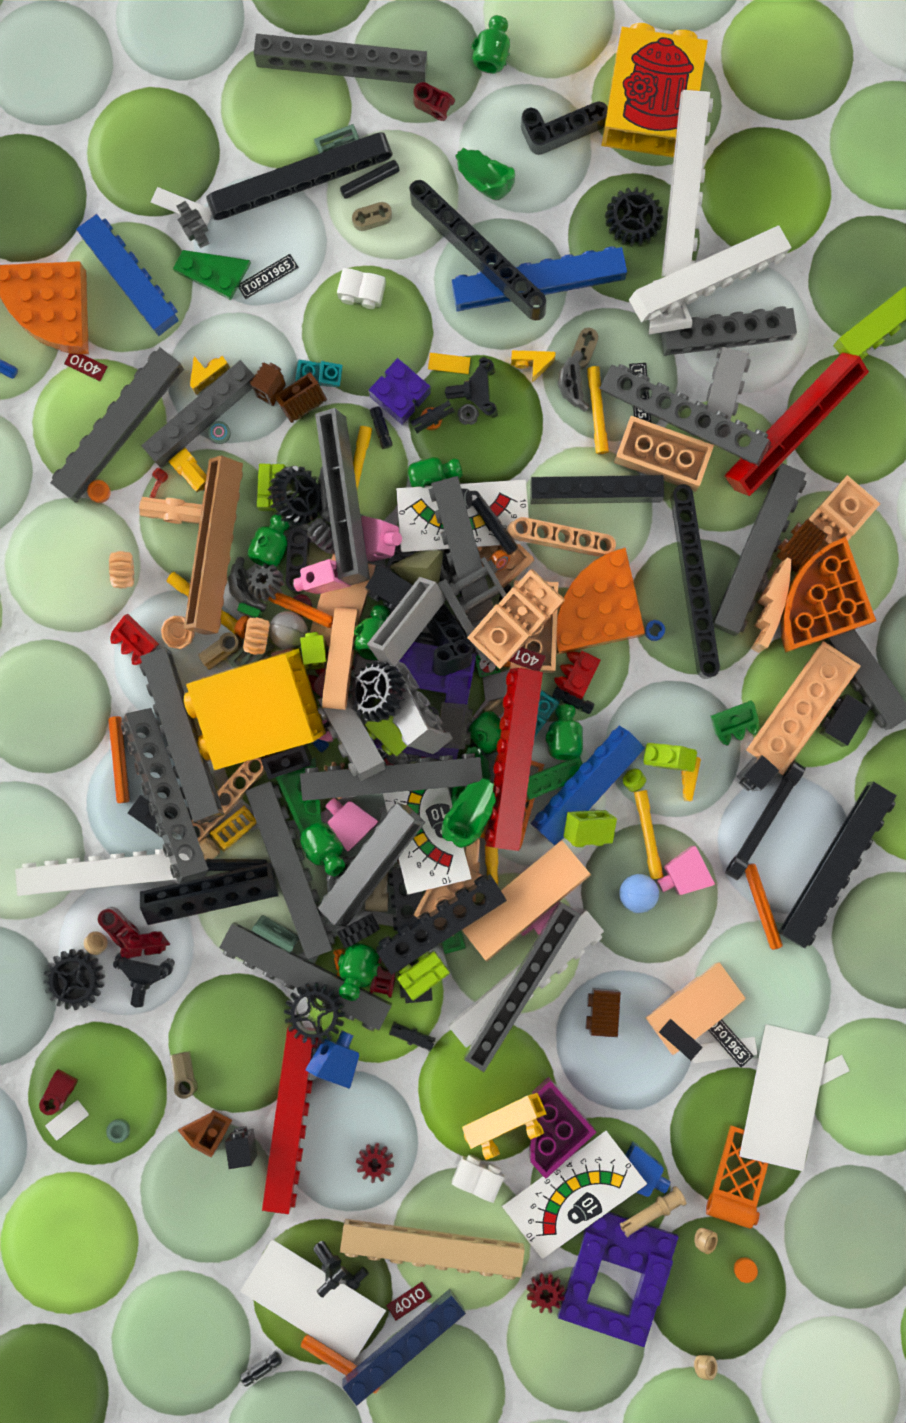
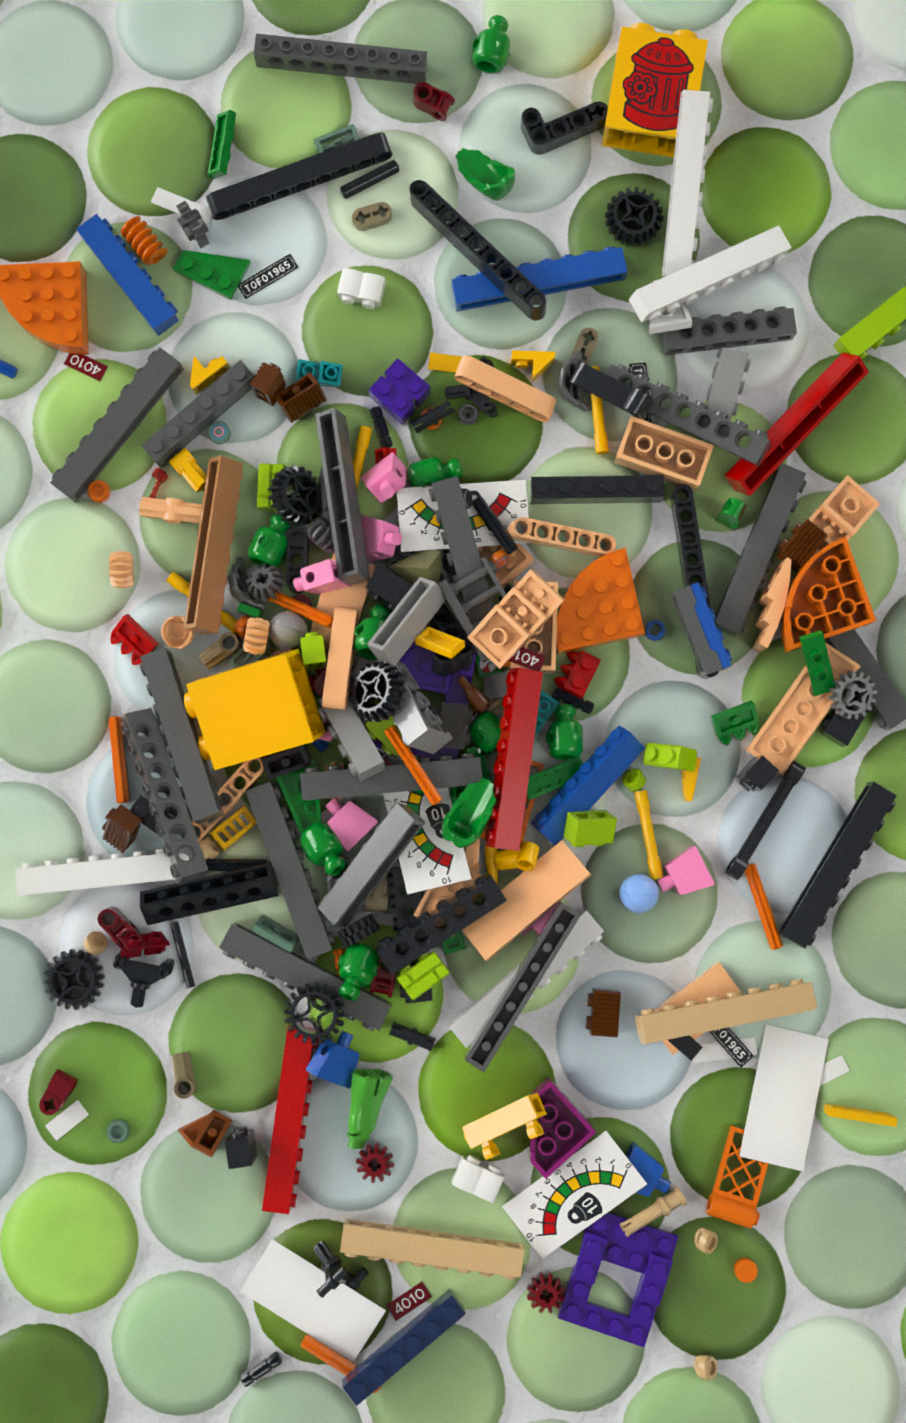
none -> reddish brown brick [102,804,143,853]
none -> orange piece [121,216,168,265]
none -> black bar [170,921,195,988]
none -> green plate [208,110,236,179]
none -> bright green piece [347,1069,393,1149]
none -> bright pink torso [361,452,407,503]
none -> red piece [375,447,397,464]
none -> orange axle [385,726,442,805]
none -> yellow tile [415,626,465,659]
none -> light nougat beam [454,356,557,422]
none -> reddish brown cone [457,675,490,713]
none -> yellow piece [494,841,540,871]
none -> black beam [569,362,654,420]
none -> tan brick [635,979,817,1044]
none -> piece [670,582,732,677]
none -> green leg [715,497,747,531]
none -> green plate [799,630,836,696]
none -> yellow tile [824,1103,898,1127]
none -> dark grey gear [828,670,877,720]

